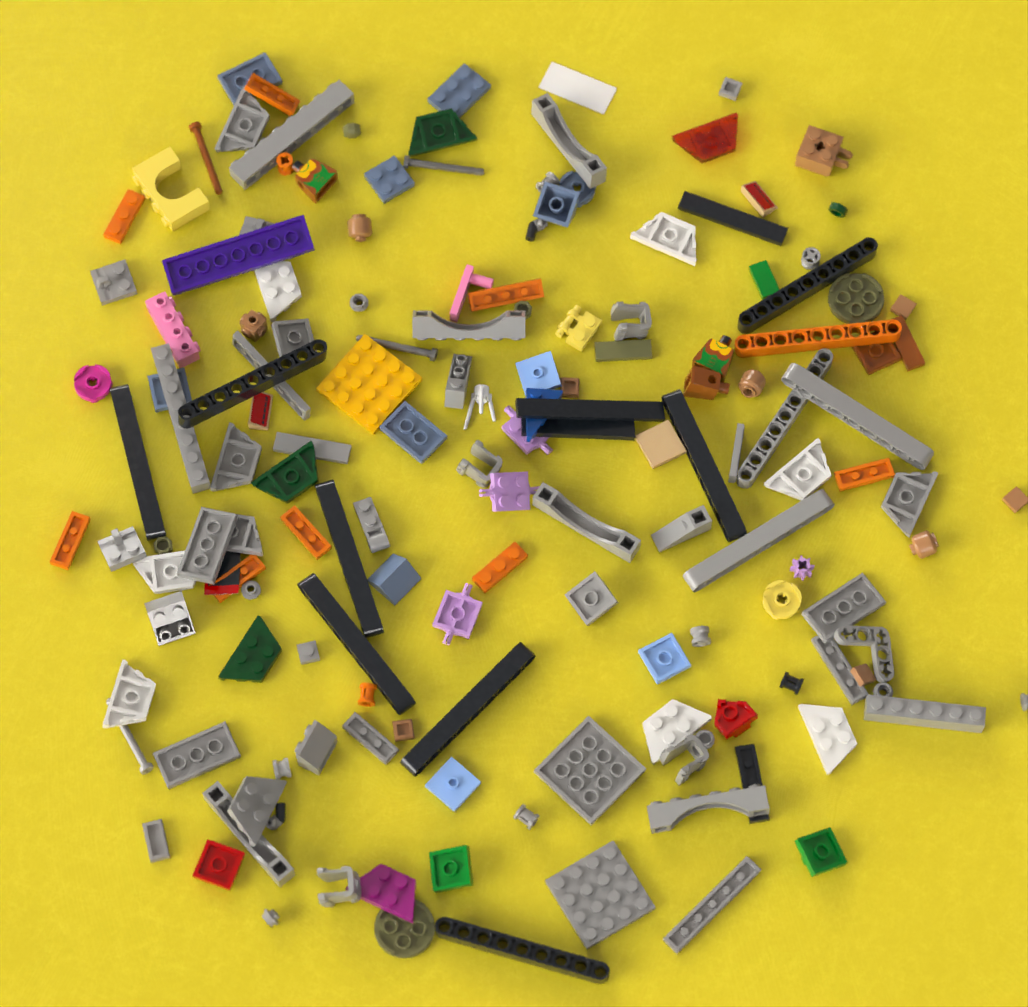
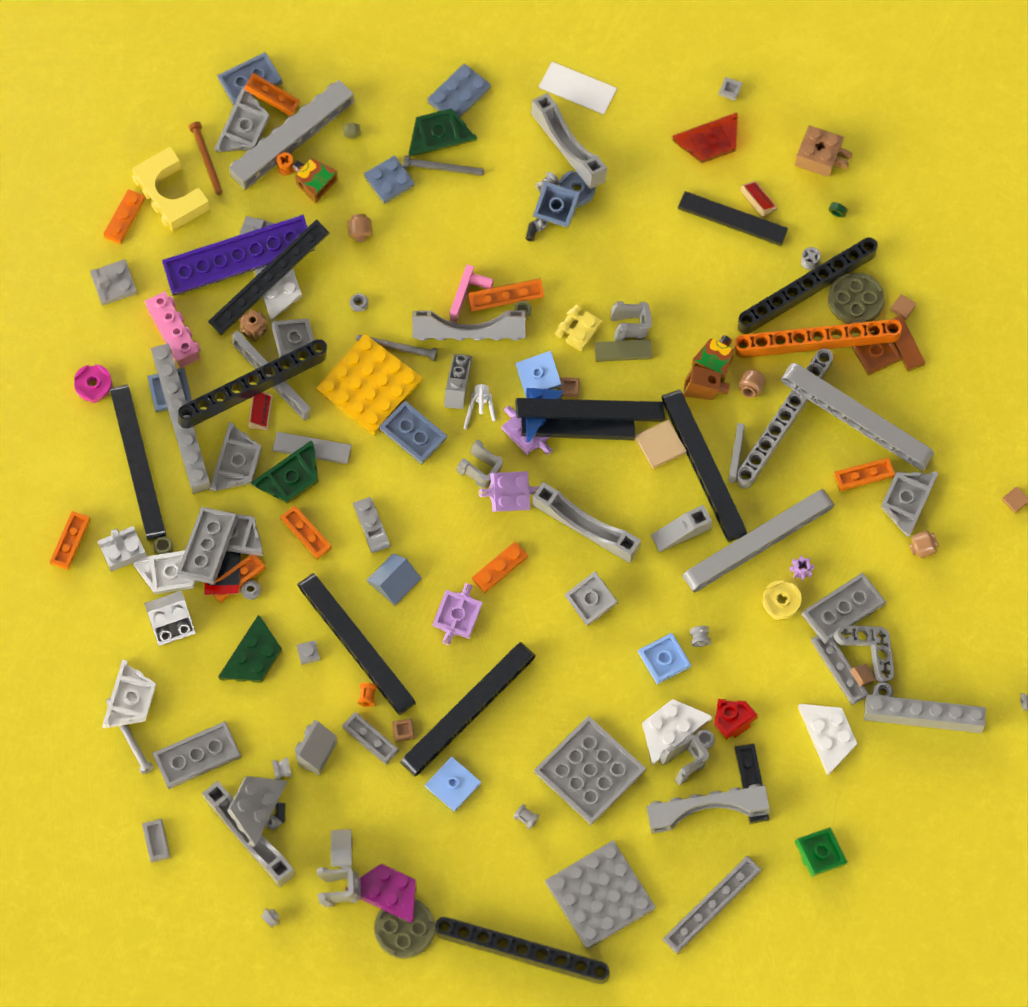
red plate [192,839,245,891] -> none
black beam [315,479,384,638] -> none
green hinge [429,845,473,893] -> none
white wing [630,212,696,266] -> none
green tile [749,260,779,300] -> none
white wing [764,438,831,501] -> none
black bush [779,672,804,695] -> none
none -> black tile [208,219,330,336]
none -> light grey beam [331,829,352,867]

